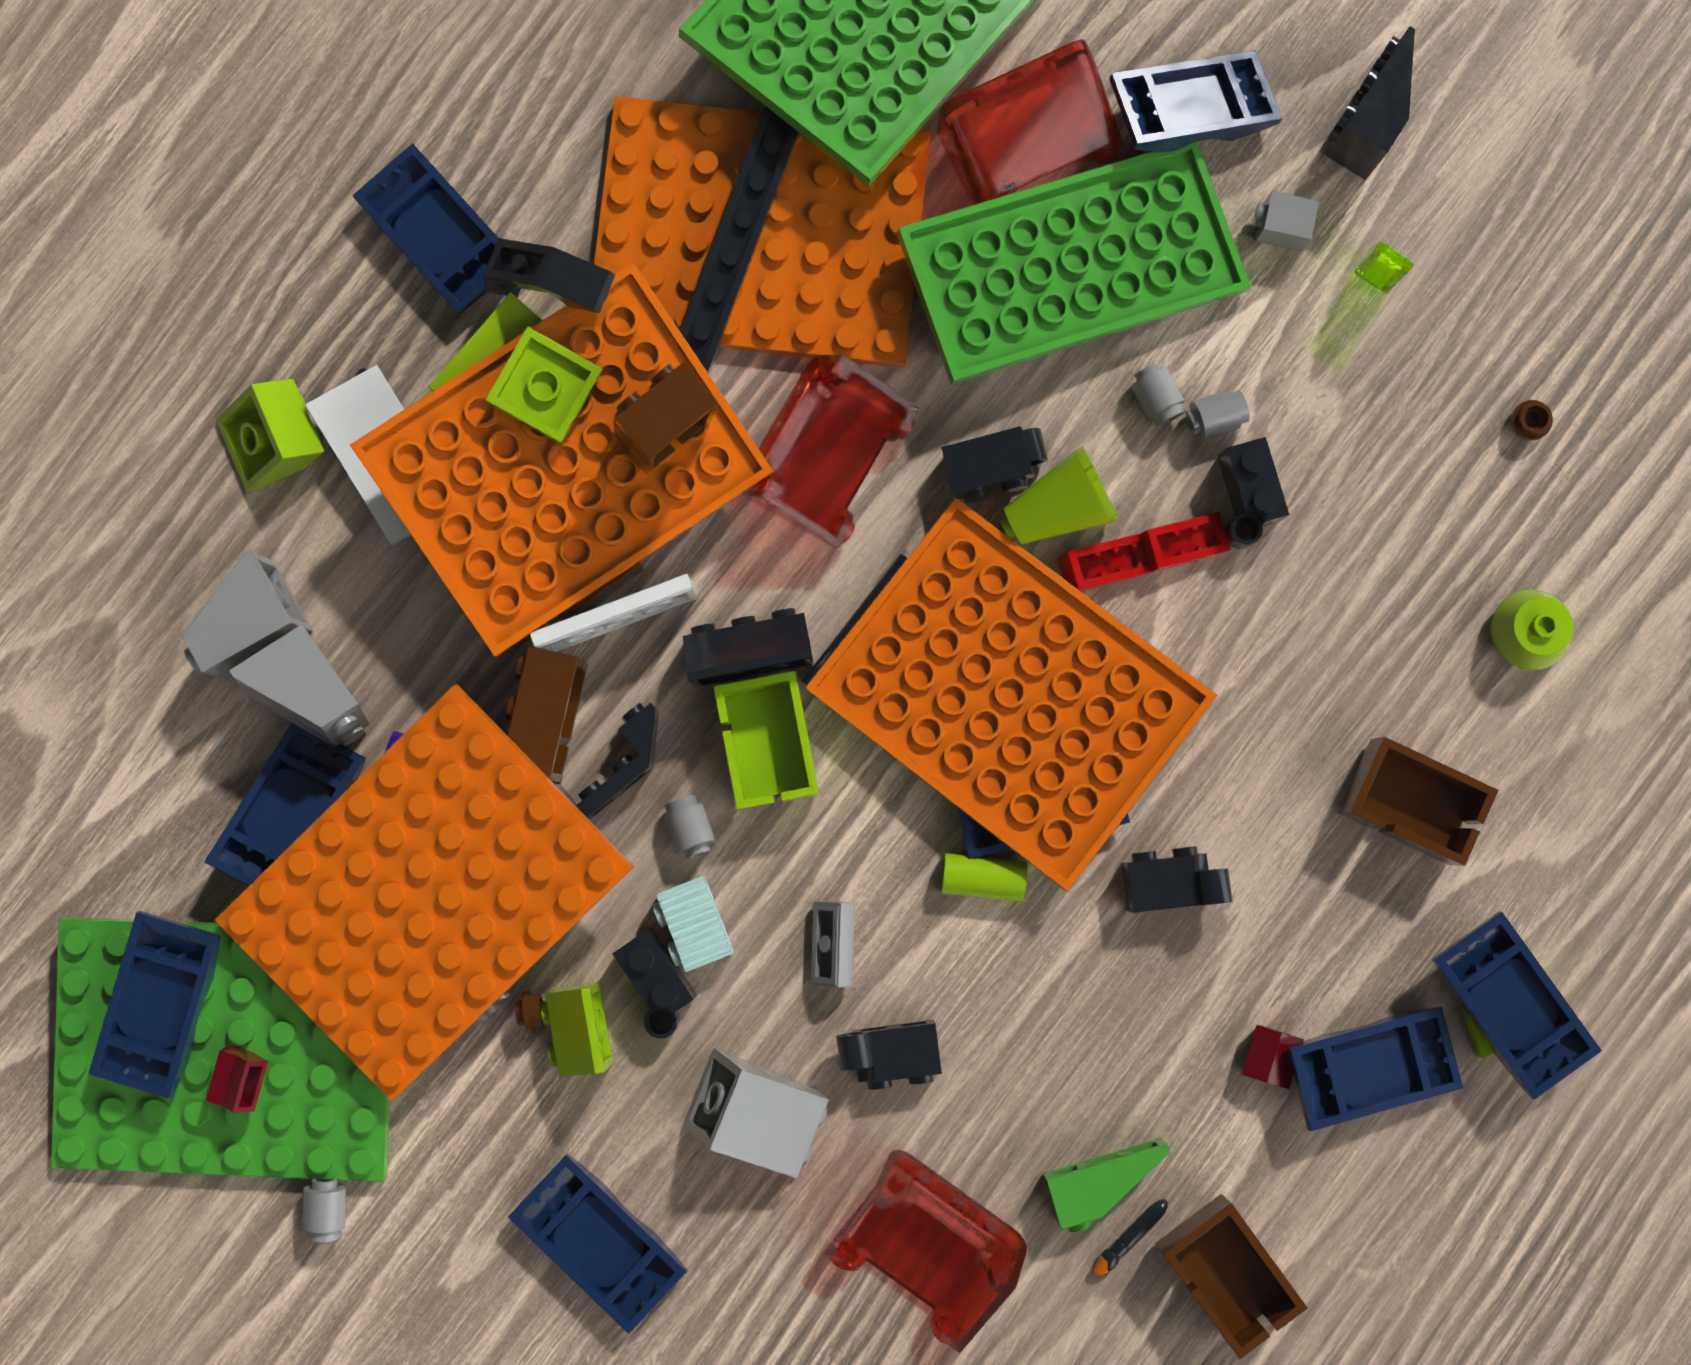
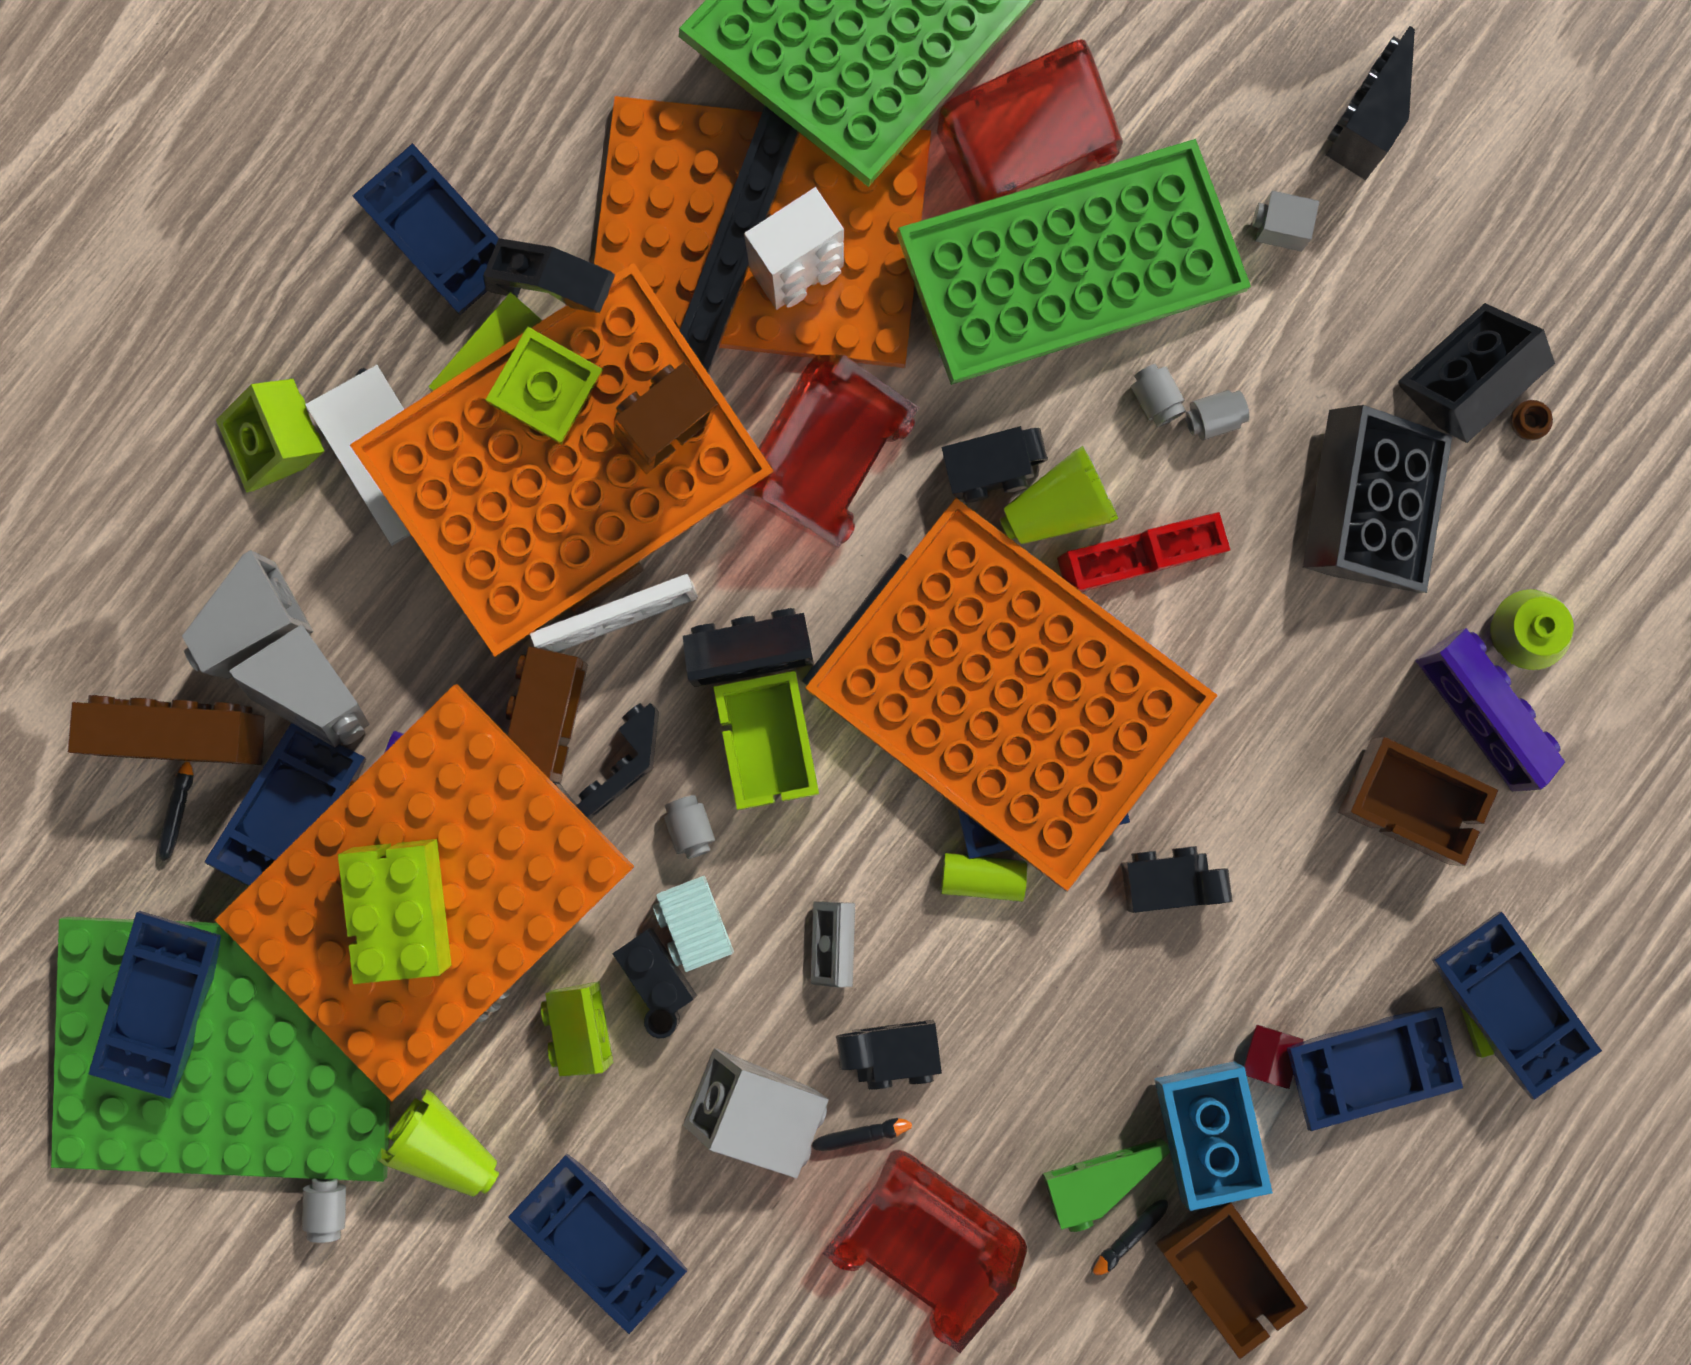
dark red piece [206,1045,269,1113] -> none
reddish brown plate [515,991,545,1033] -> none
slope [1109,50,1283,152] -> none
black hinge [1217,437,1290,549] -> none
clear neon green slope [1354,241,1414,294] -> none
none -> reddish brown brick [68,695,266,765]
none -> black piece [158,762,194,861]
none -> lime piece [338,839,452,984]
none -> lime cone [376,1088,499,1197]
none -> white piece [744,187,844,310]
none -> black piece [812,1118,912,1151]
none -> dark azure brick [1154,1061,1273,1211]
none -> black slope [1303,405,1452,593]
none -> black slope [1398,303,1555,443]
none -> dark purple slope [1415,628,1565,792]

